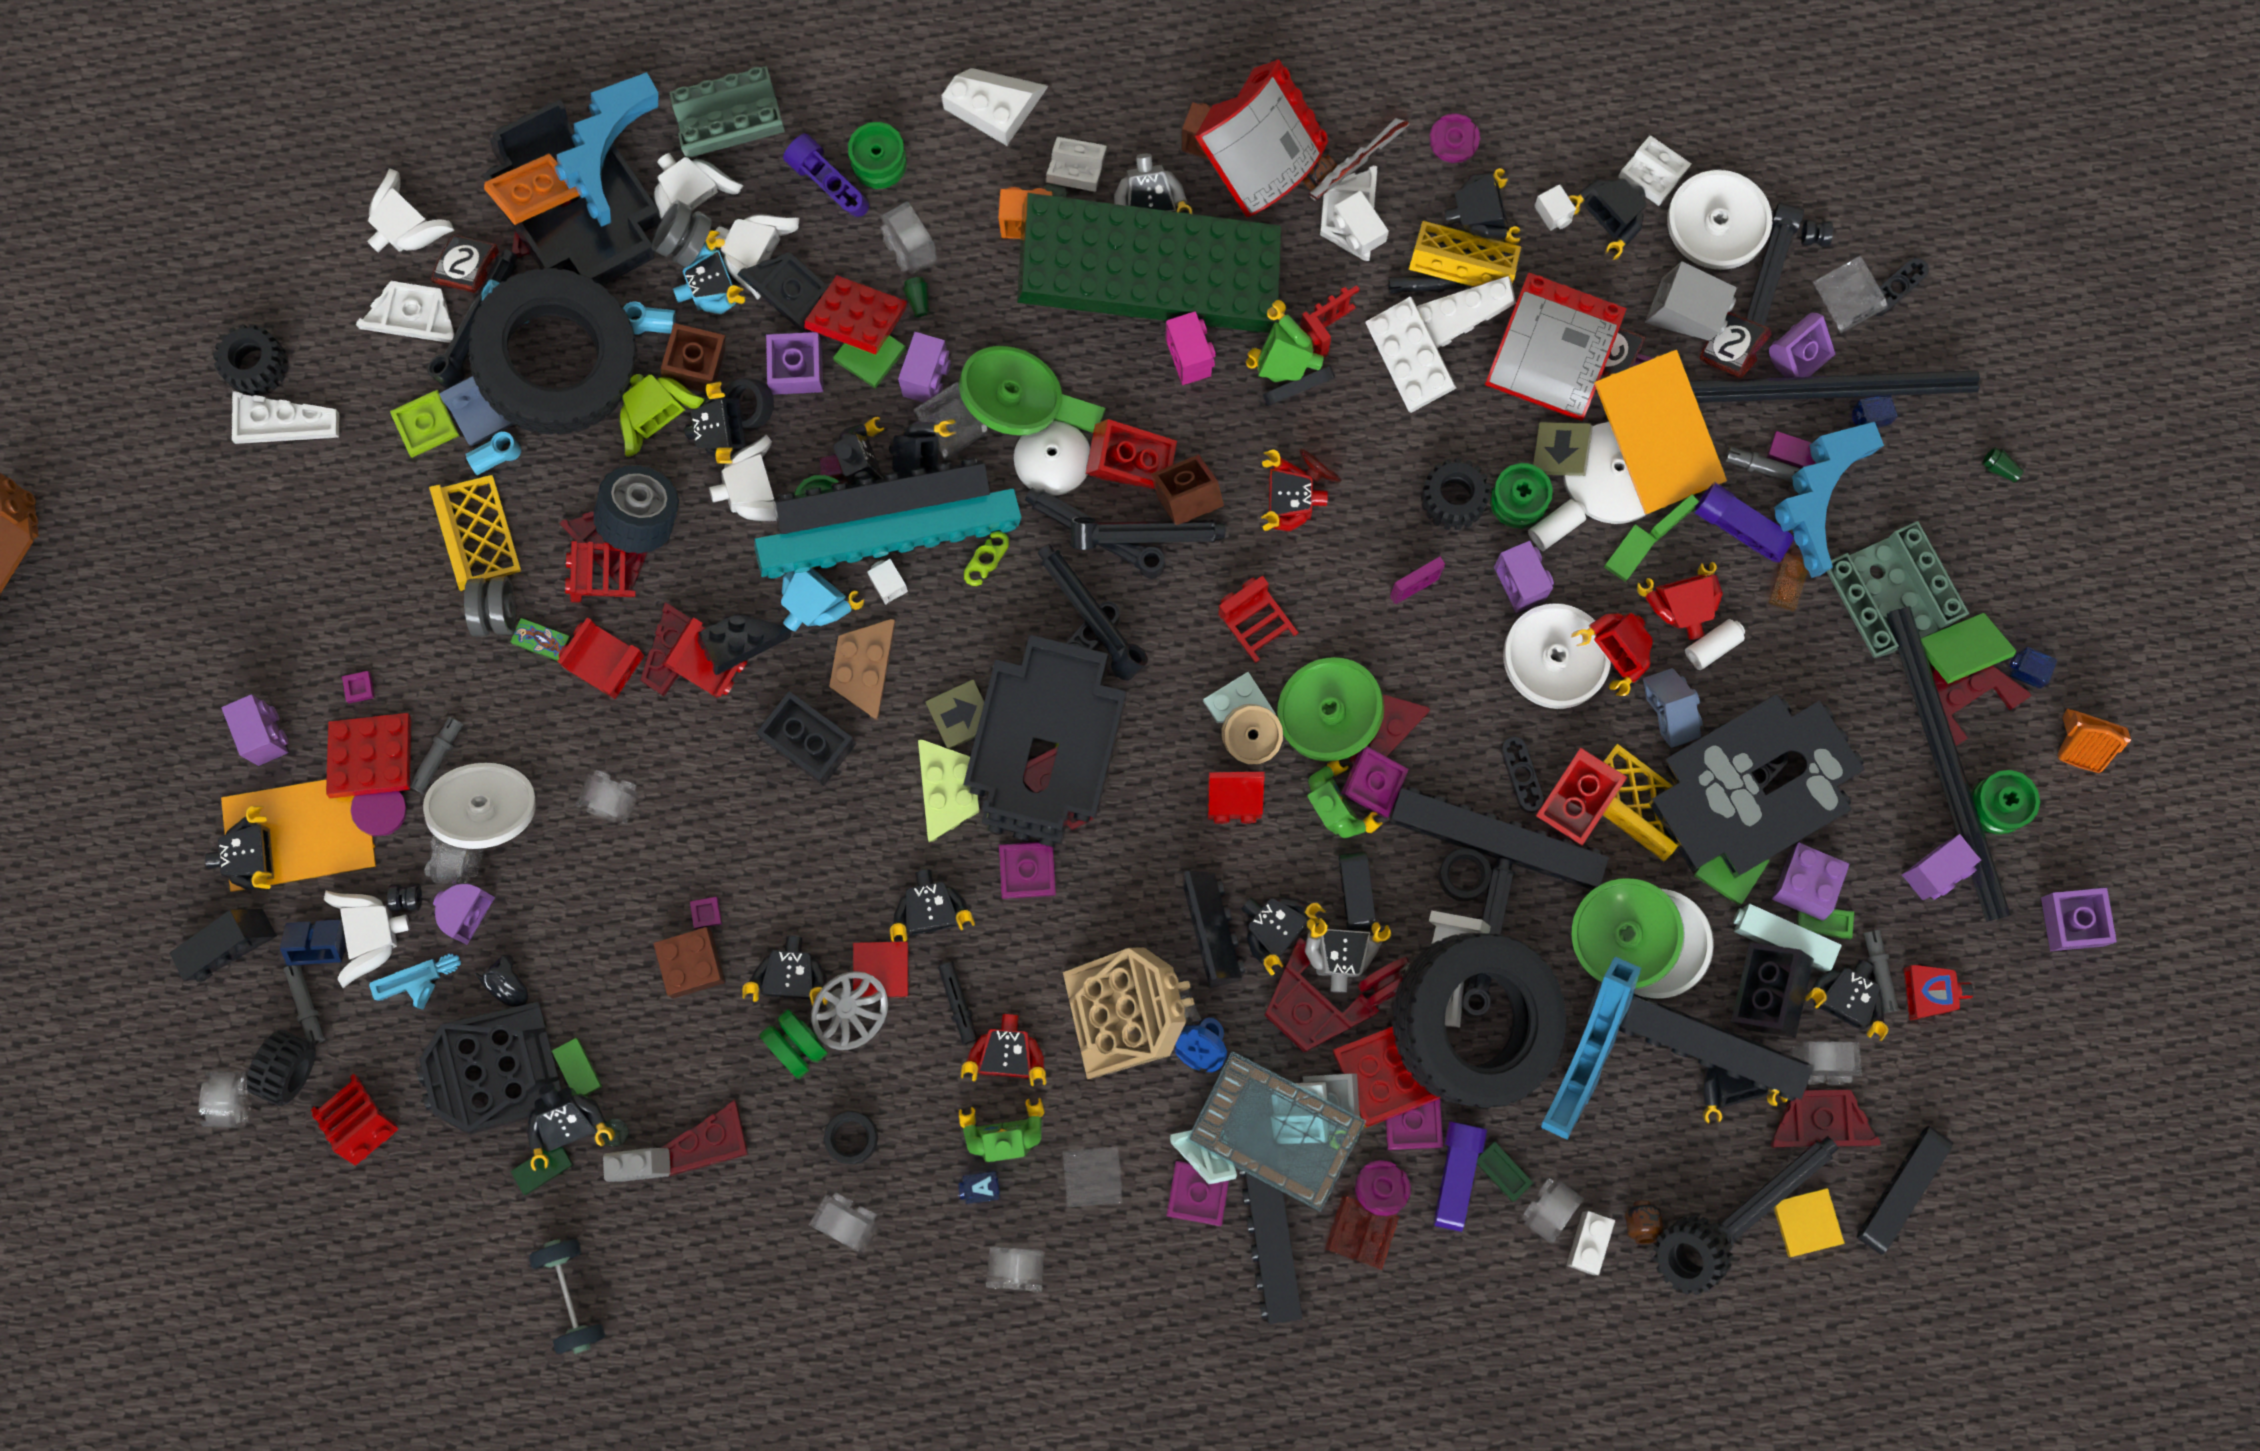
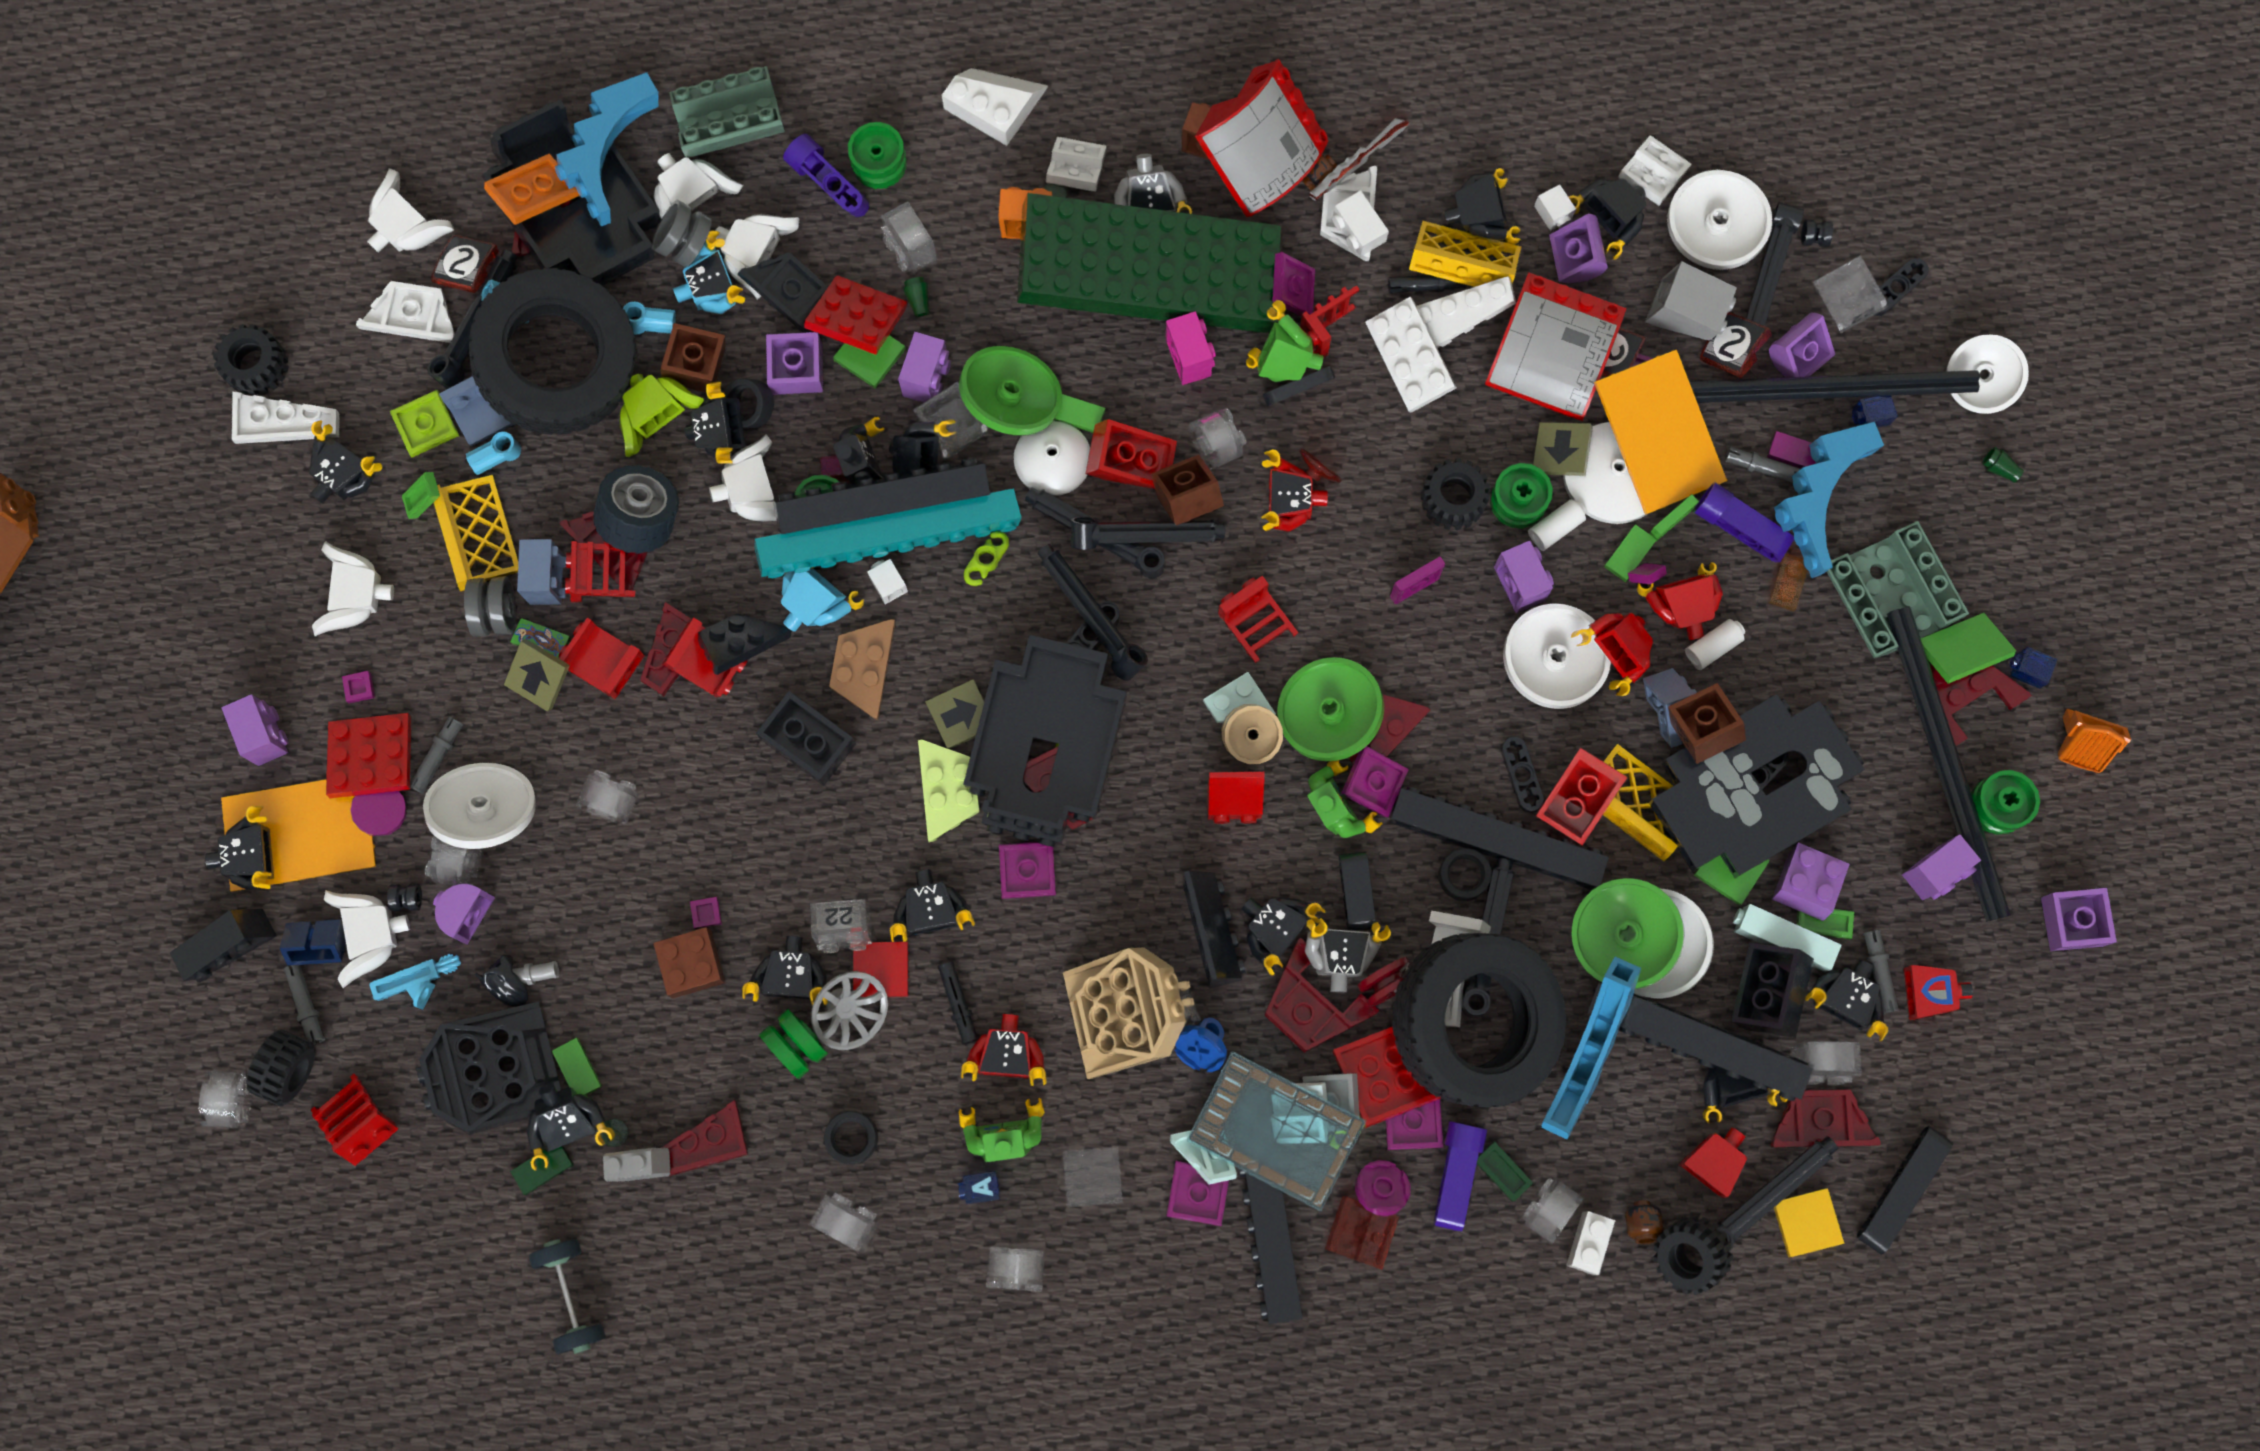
magenta tile [1429,113,1480,163] -> none
none -> torso [309,420,382,504]
none -> white torso [312,541,394,636]
none -> bright green tile [402,472,440,519]
none -> olive tile [504,639,570,711]
none -> light grey pin [512,961,559,985]
none -> sand blue container [517,539,566,605]
none -> clear brick [810,899,873,953]
none -> clear brick [1189,408,1246,470]
none -> magenta tile [1273,252,1315,317]
none -> medium lavender brick [1549,214,1608,283]
none -> magenta tile [1628,563,1667,584]
none -> copper brick [1668,683,1746,764]
none -> red torso [1679,1127,1747,1198]
none -> white dish [1946,335,2028,413]

